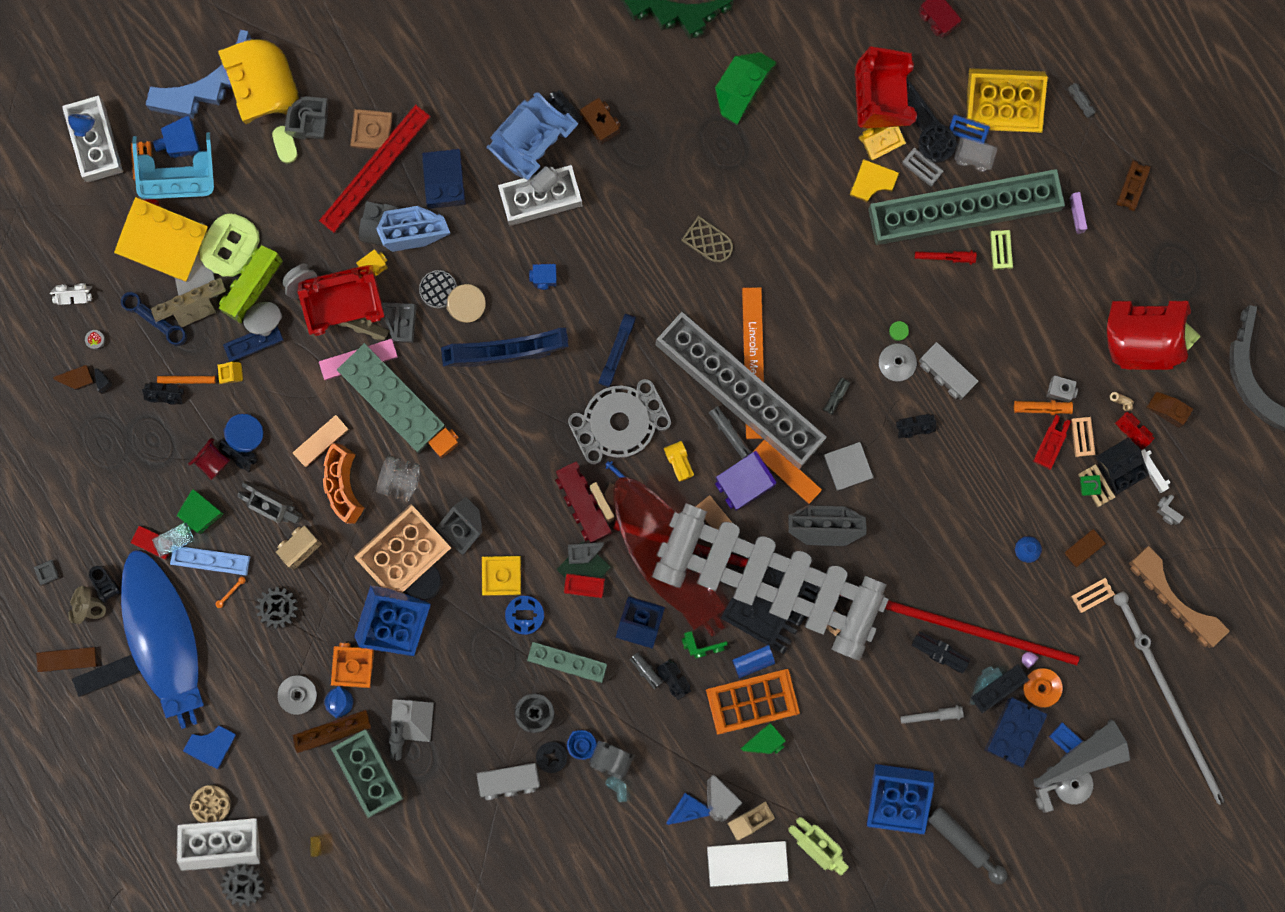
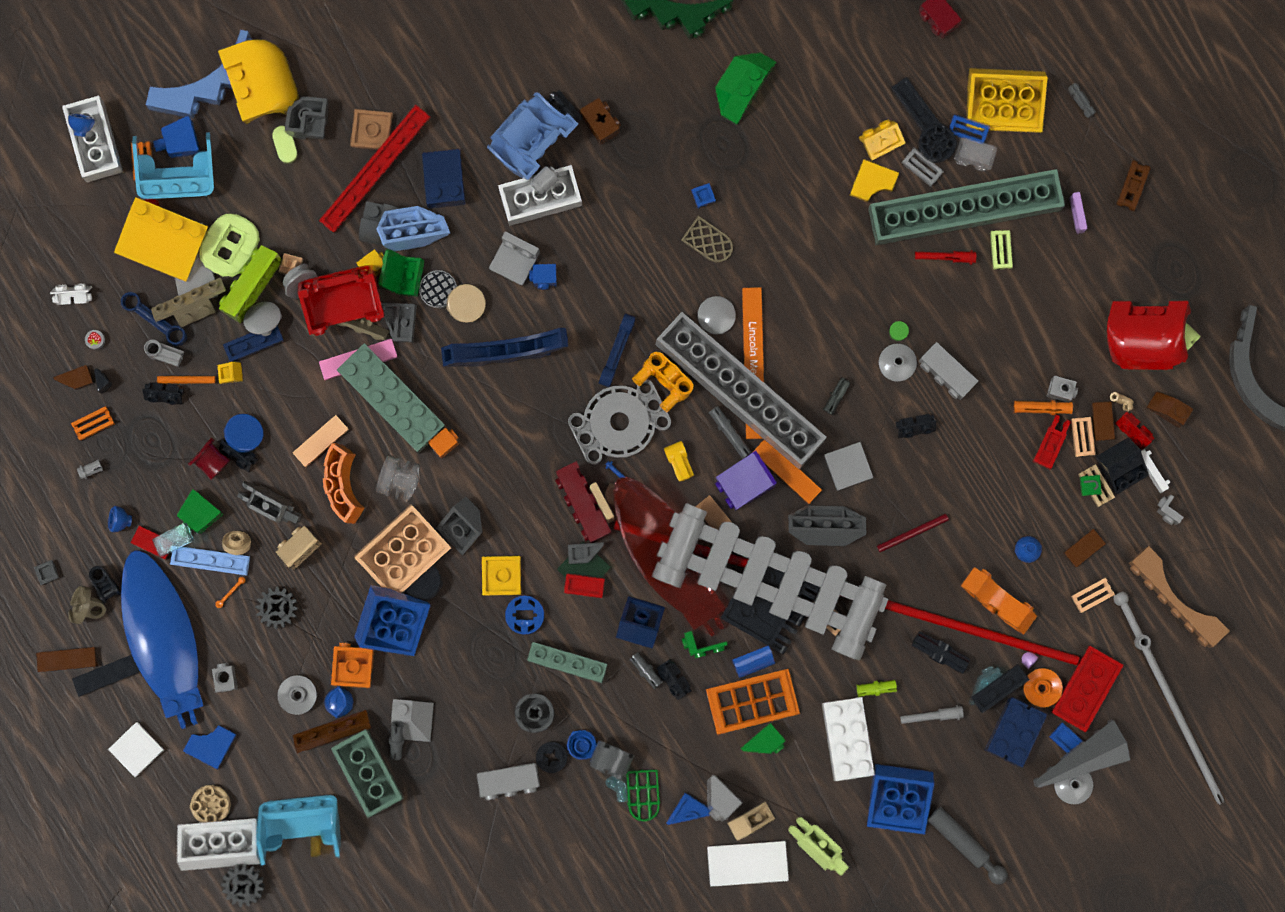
red windscreen [855,46,917,129] -> none
light grey bracket [1036,784,1058,812] -> none
none -> orange tile [71,406,115,441]
none -> light grey pin [77,460,103,479]
none -> blue brick [108,506,132,532]
none -> white tile [108,722,164,777]
none -> light grey piece [144,339,184,367]
none -> light grey brick [212,663,238,693]
none -> tan plate [222,531,251,555]
none -> medium azure windscreen [256,795,341,865]
none -> light nougat tile [279,253,303,274]
none -> green bracket [379,249,425,297]
none -> light grey bracket [489,231,540,286]
none -> green window [627,770,660,822]
none -> light orange piece [632,352,693,413]
none -> blue plate [691,183,716,208]
none -> light grey dish [698,296,736,334]
none -> white brick [822,697,874,781]
none -> lime pin [856,680,897,697]
none -> dark red bar [876,514,949,553]
none -> orange brick [961,567,1037,635]
none -> red plate [1051,646,1124,732]
none -> reddish brown tile [1091,401,1115,441]

